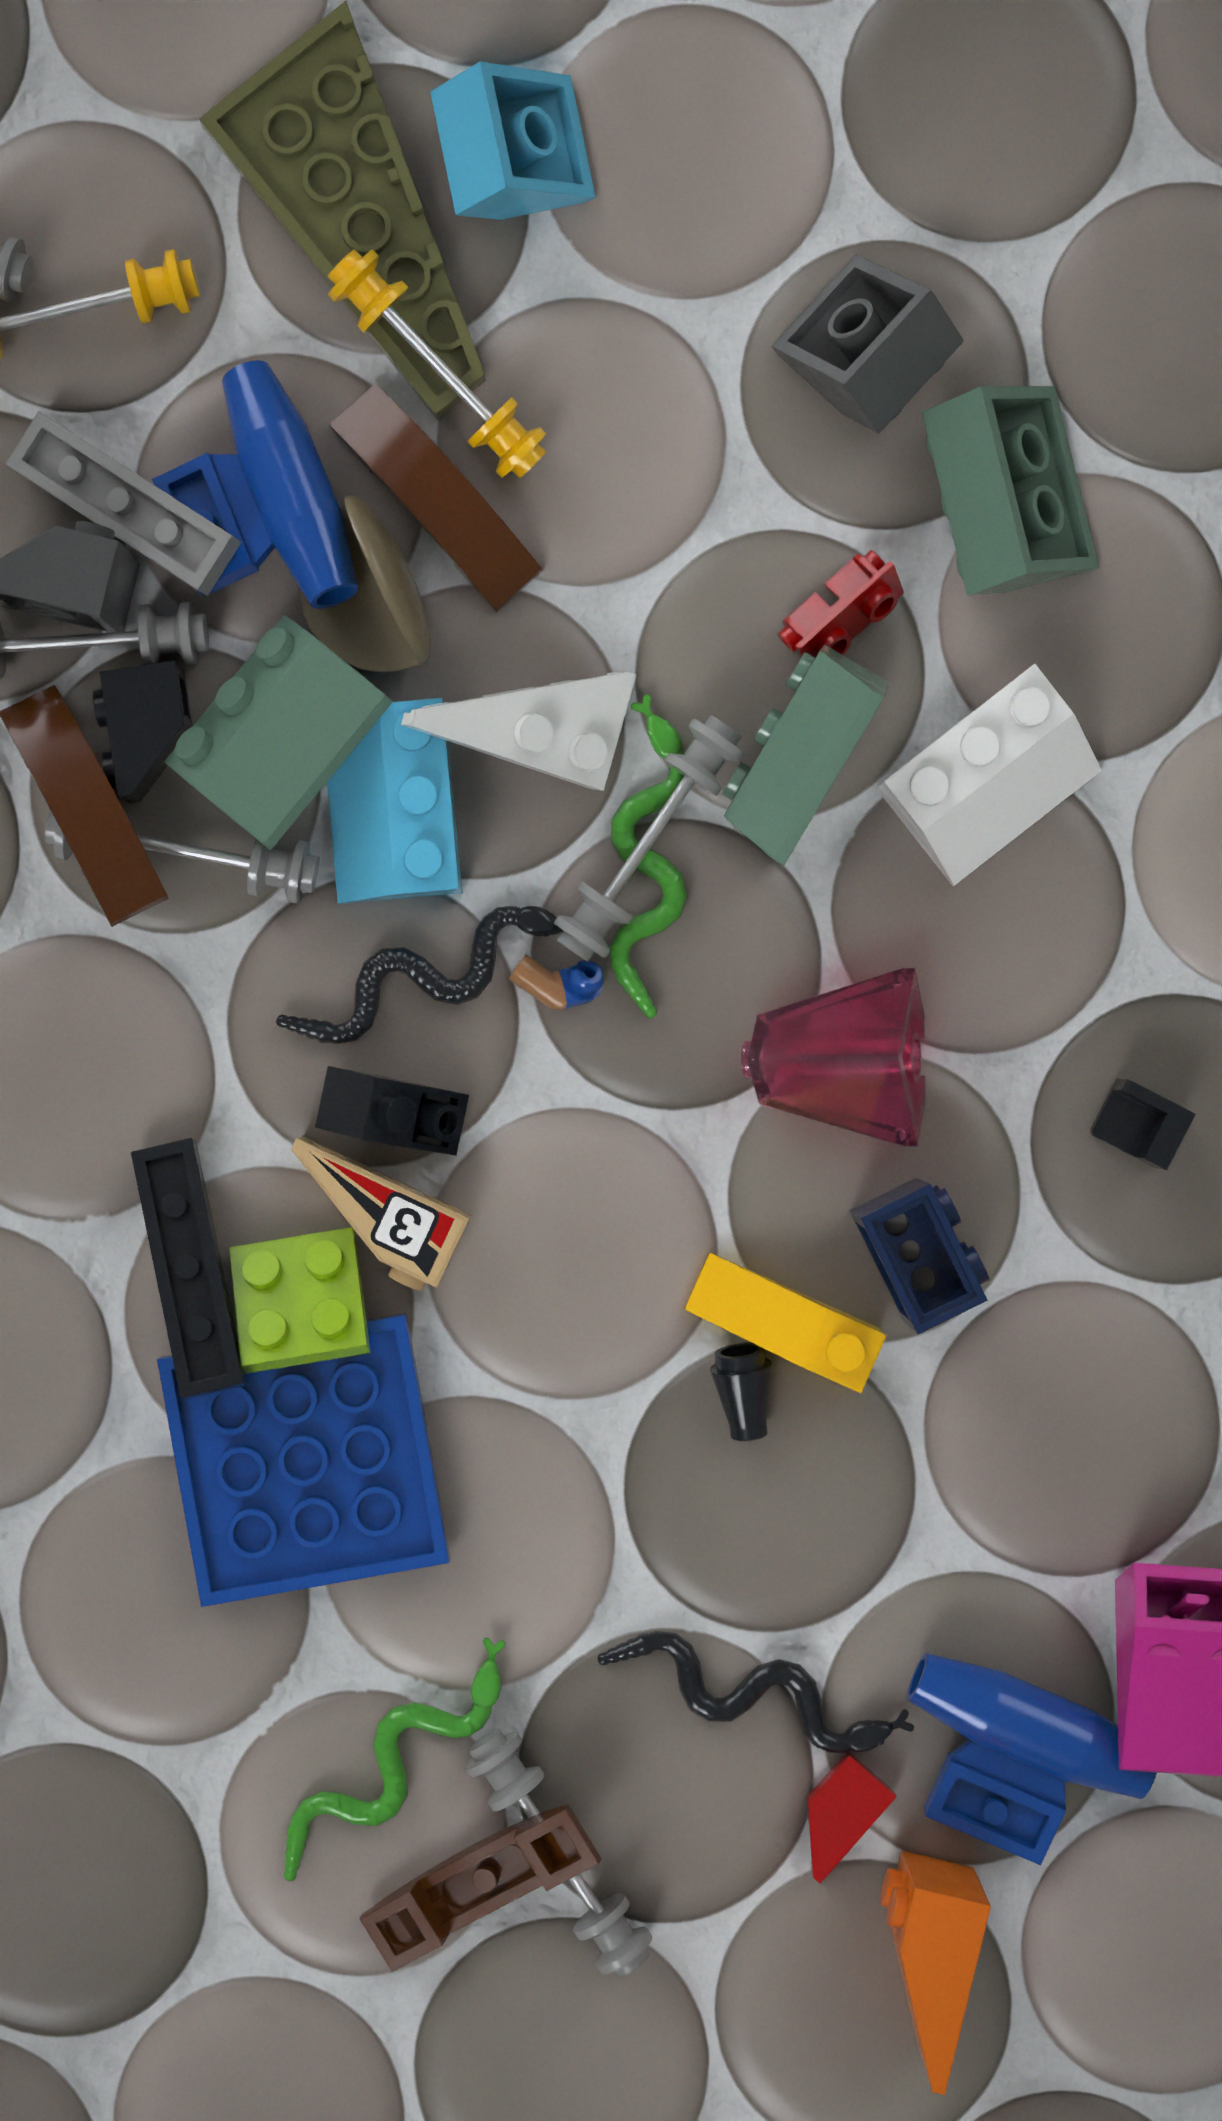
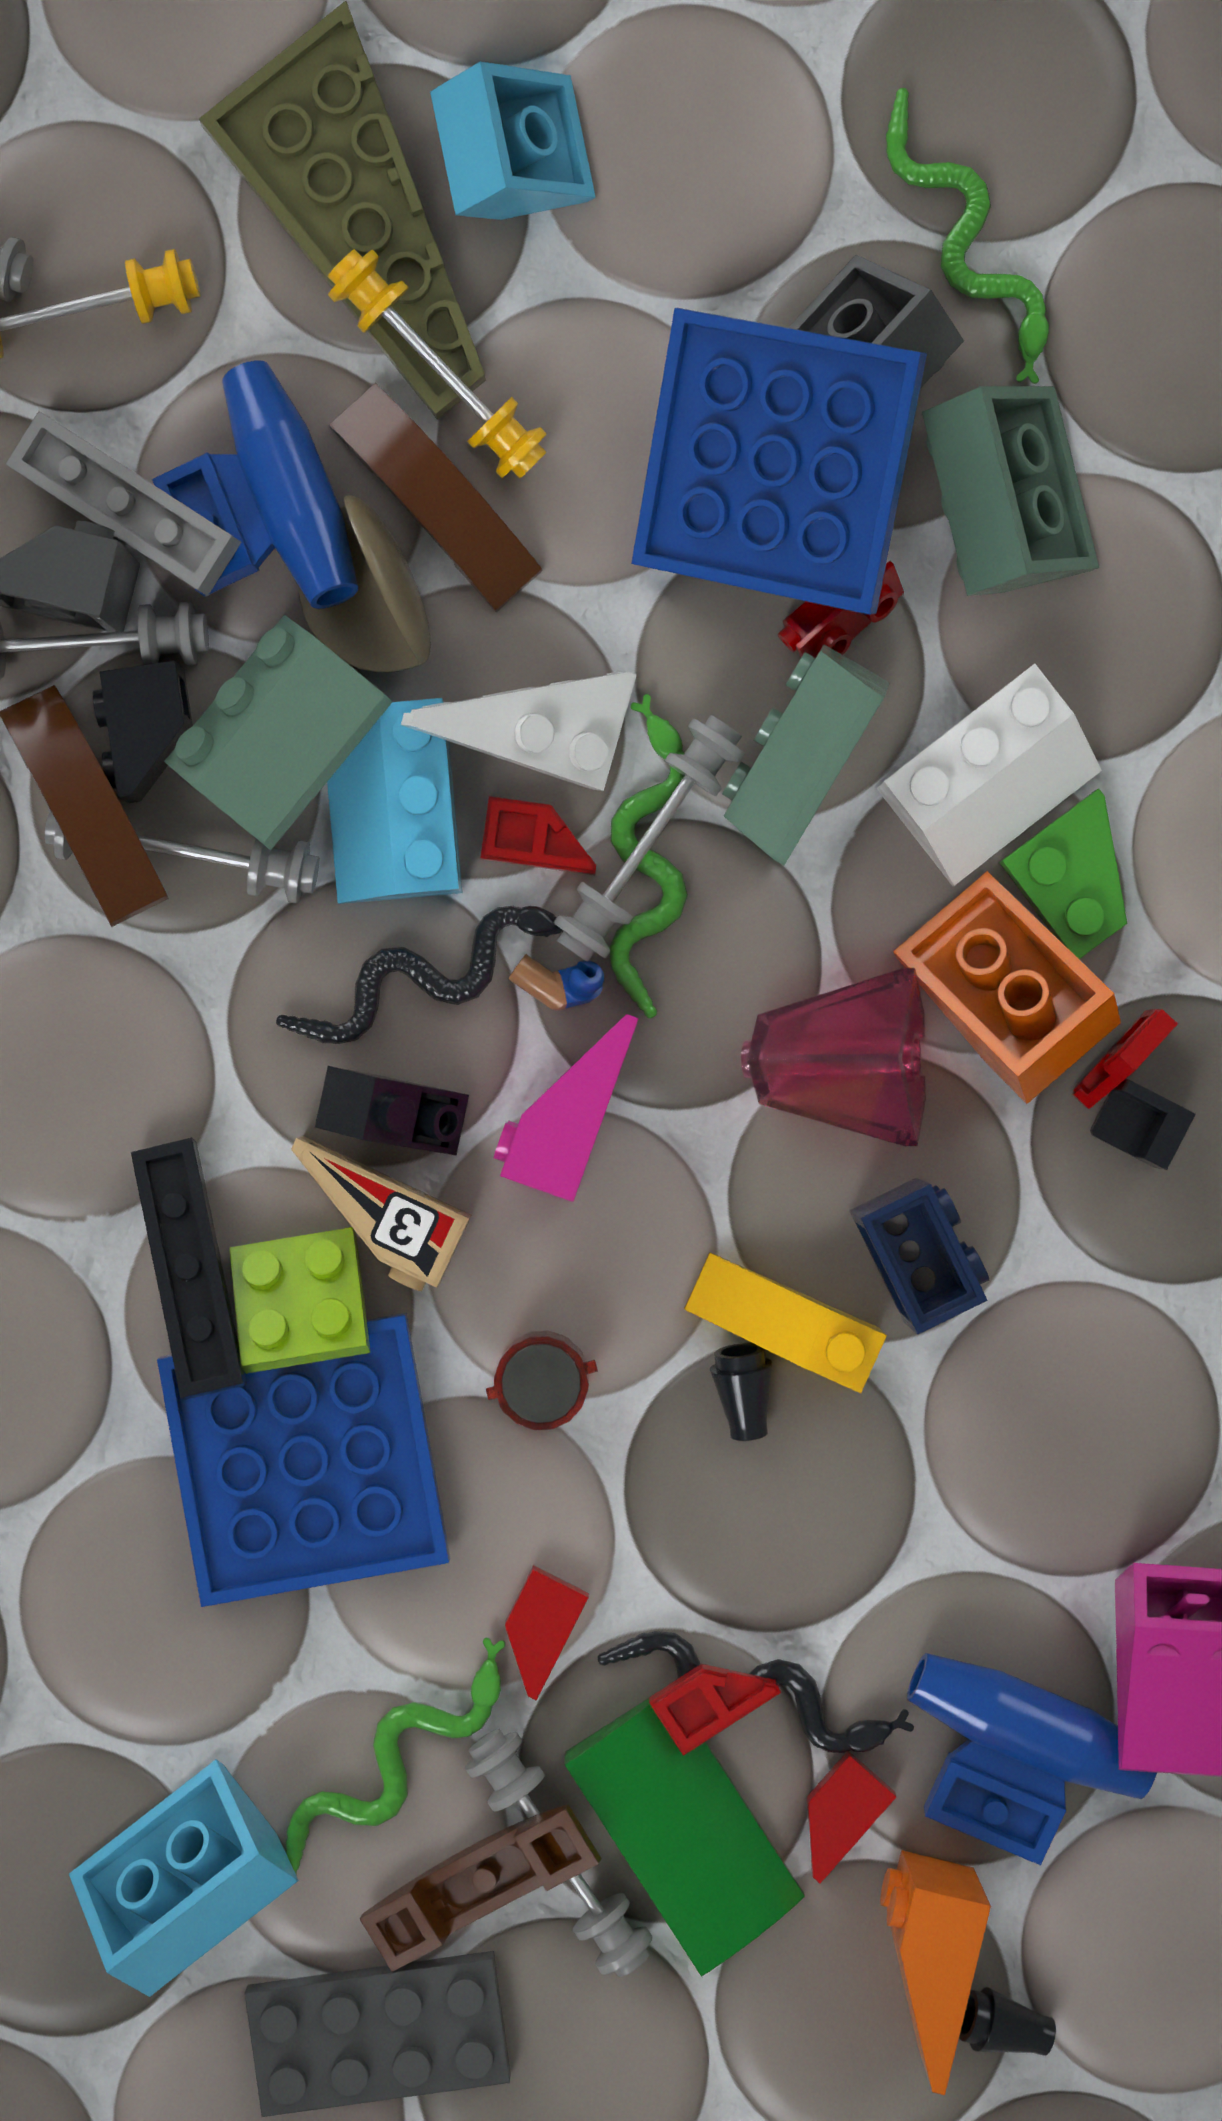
none -> medium azure slope [69,1759,299,1997]
none -> dark grey plate [245,1951,511,2117]
none -> red tile [480,796,596,876]
none -> pearl dark grey piece [486,1331,598,1430]
none -> dark pink slope [493,1014,639,1202]
none -> red tile [505,1565,589,1701]
none -> green slope [564,1698,805,1977]
none -> blue plate [631,308,927,615]
none -> red tile [649,1664,782,1756]
none -> bright green animal [886,88,1049,384]
none -> orange slope [893,871,1121,1104]
none -> black cone [959,1987,1056,2056]
none -> bright green wing [999,789,1127,959]
none -> red tile [1072,1009,1178,1109]

